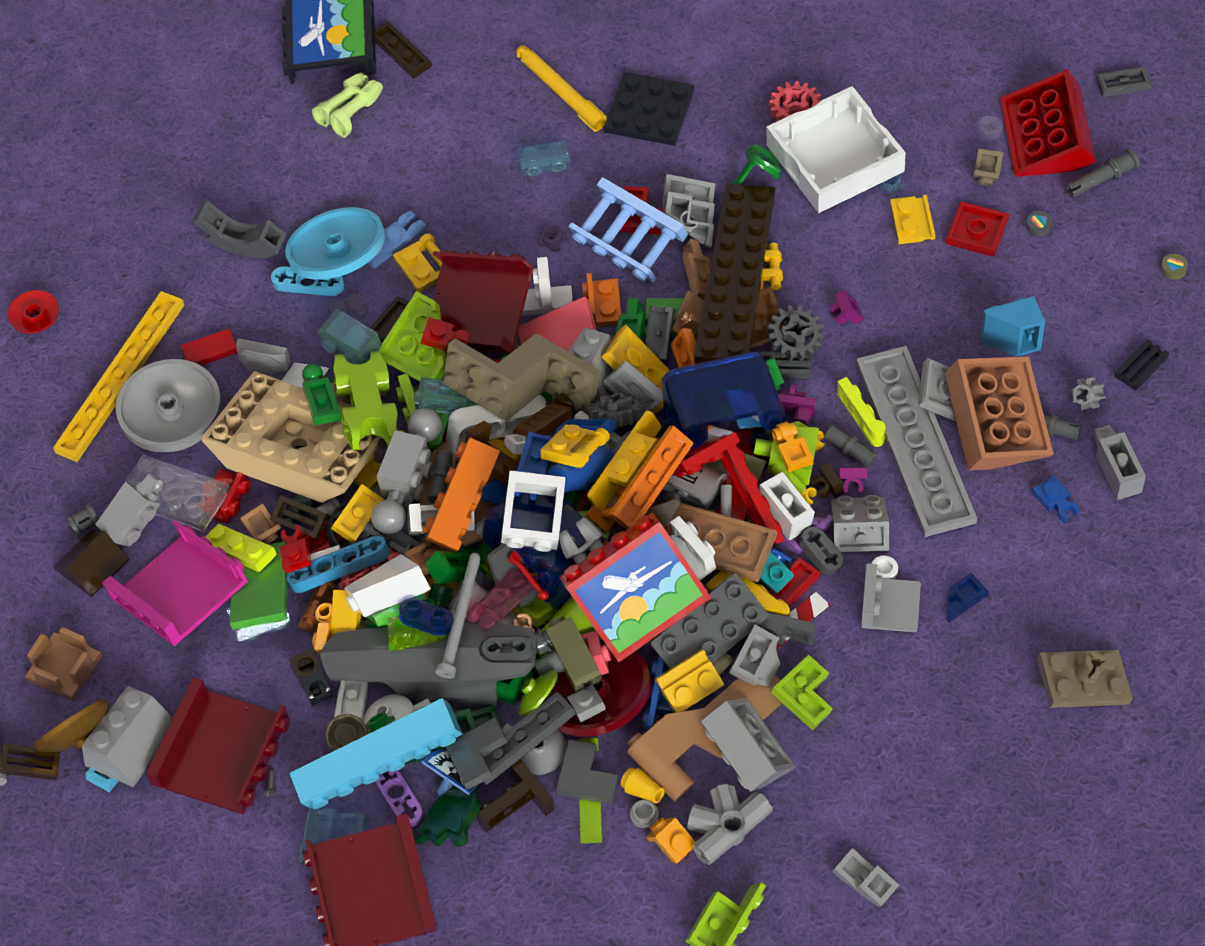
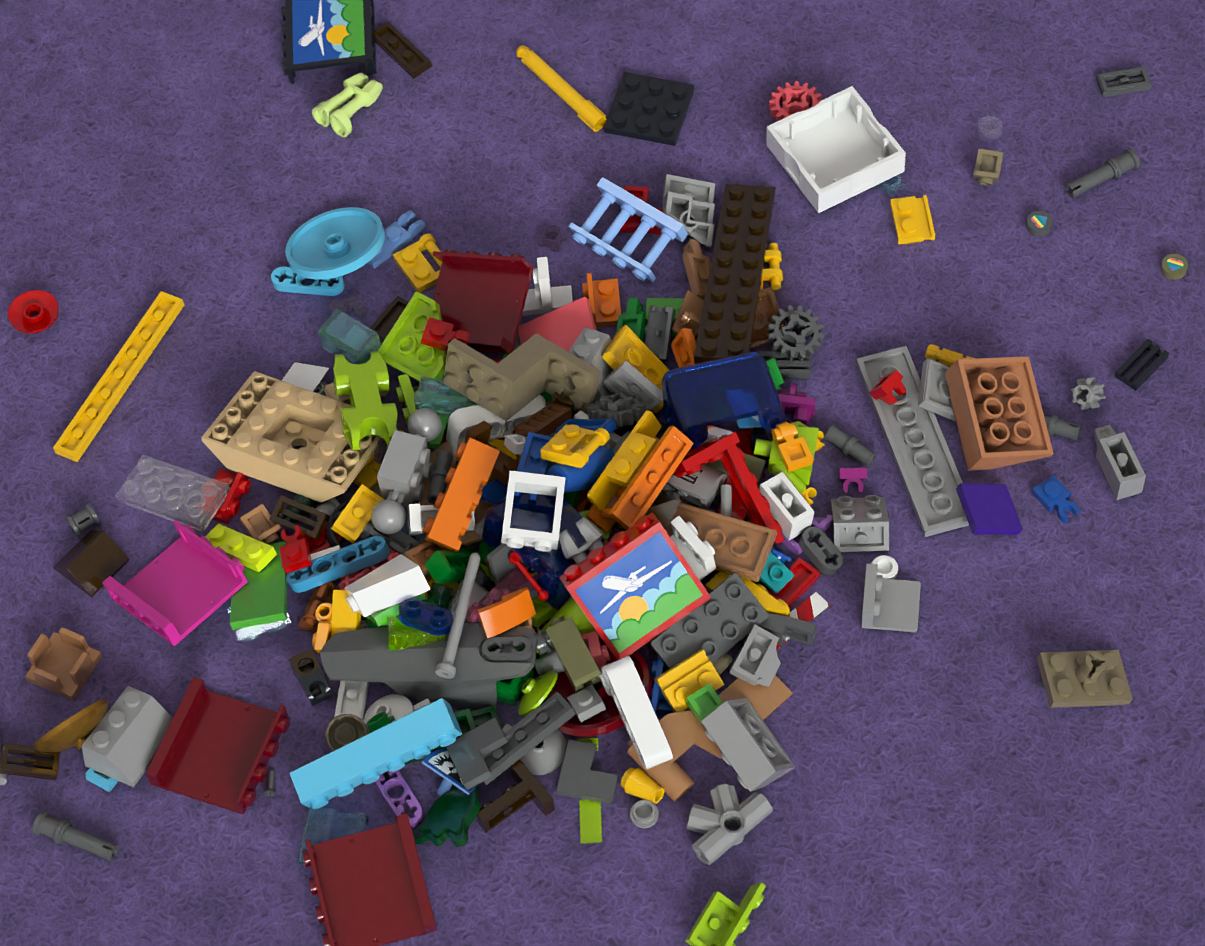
light grey hinge [95,474,164,547] -> none
light grey dish [116,359,222,452] -> none
red tile [181,328,237,366] -> none
dark grey arch [192,200,286,259] -> none
light grey slope [236,338,291,376] -> none
green plate [302,364,341,425] -> none
clear light blue bracket [517,140,571,177] -> none
light orange bracket [646,818,695,864] -> none
green piece [732,144,781,185] -> none
lime plate [771,655,833,730] -> none
dark brown tile [811,462,844,499] -> none
magenta tile [829,290,864,324] -> none
light grey slope [832,848,899,907] -> none
neon yellow plate [837,377,886,447] -> none
red tile [945,201,1009,257] -> none
clear blue tile [946,573,989,622] -> none
dark azure slope [981,296,1045,357] -> none
red slope [1000,69,1096,177] -> none
none -> dark grey pin [32,810,119,862]
none -> orange slope [477,587,536,638]
none -> white beam [600,656,673,770]
none -> bright green plate [685,683,723,724]
none -> red tile [869,370,906,405]
none -> yellow axle [925,344,975,367]
none -> dark purple tile [956,483,1023,535]

